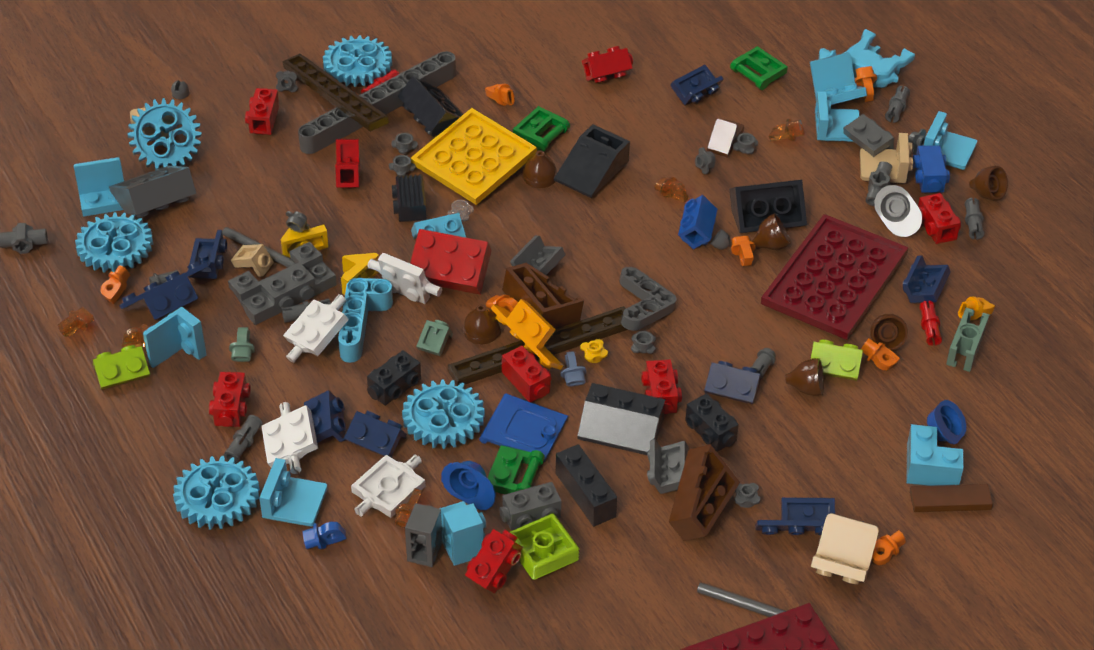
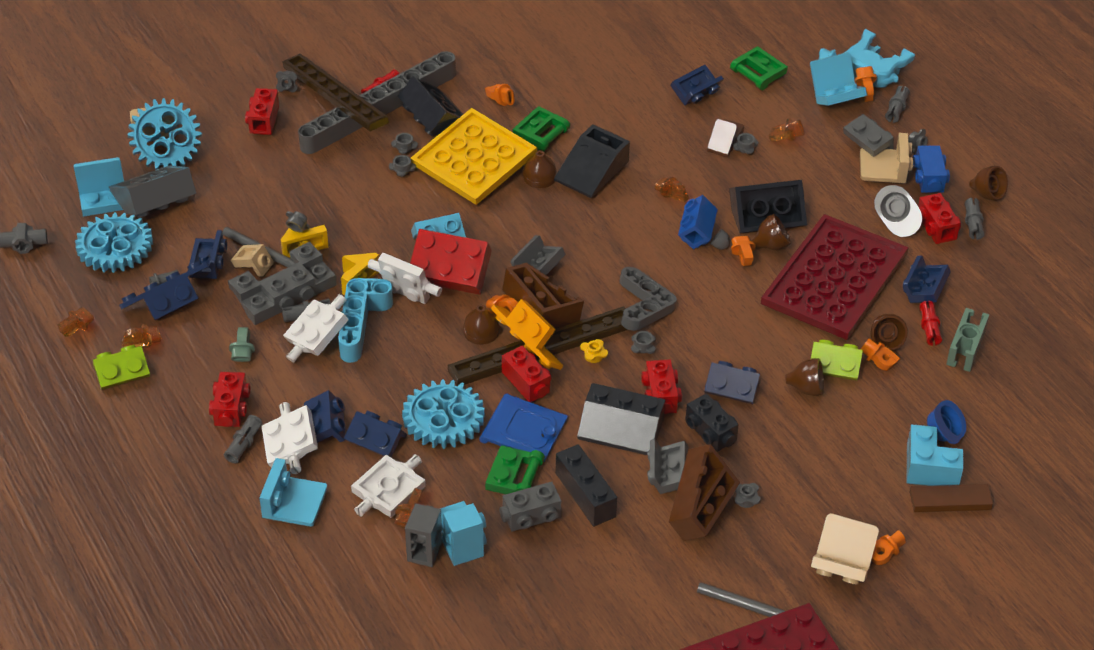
orange piece [100,265,130,304] -> none
medium azure bracket [143,307,206,368] -> none
dark grey hinge [171,80,189,99] -> none
medium azure gear [173,456,260,529] -> none
blue piece [303,522,347,549] -> none
medium azure gear [323,35,392,87] -> none
red brick [335,139,360,188] -> none
black brick [367,350,421,406] -> none
black brick [392,174,427,222] -> none
sand green bracket [416,320,453,356] -> none
blue piece [441,461,495,510] -> none
clear plate [447,200,474,222] -> none
red brick [465,529,523,594] -> none
lime brick [510,513,579,580] -> none
sand blue piece [560,351,586,386] -> none
red brick [582,46,633,83] -> none
dark grey plate [695,147,716,174] -> none
dark grey pin [750,348,776,379] -> none
dark blue bracket [755,497,864,535] -> none
medium azure bracket [815,91,859,142] -> none
dark grey axle [866,161,892,206] -> none
medium azure bracket [924,111,977,170] -> none
light orange piece [958,296,995,320] -> none

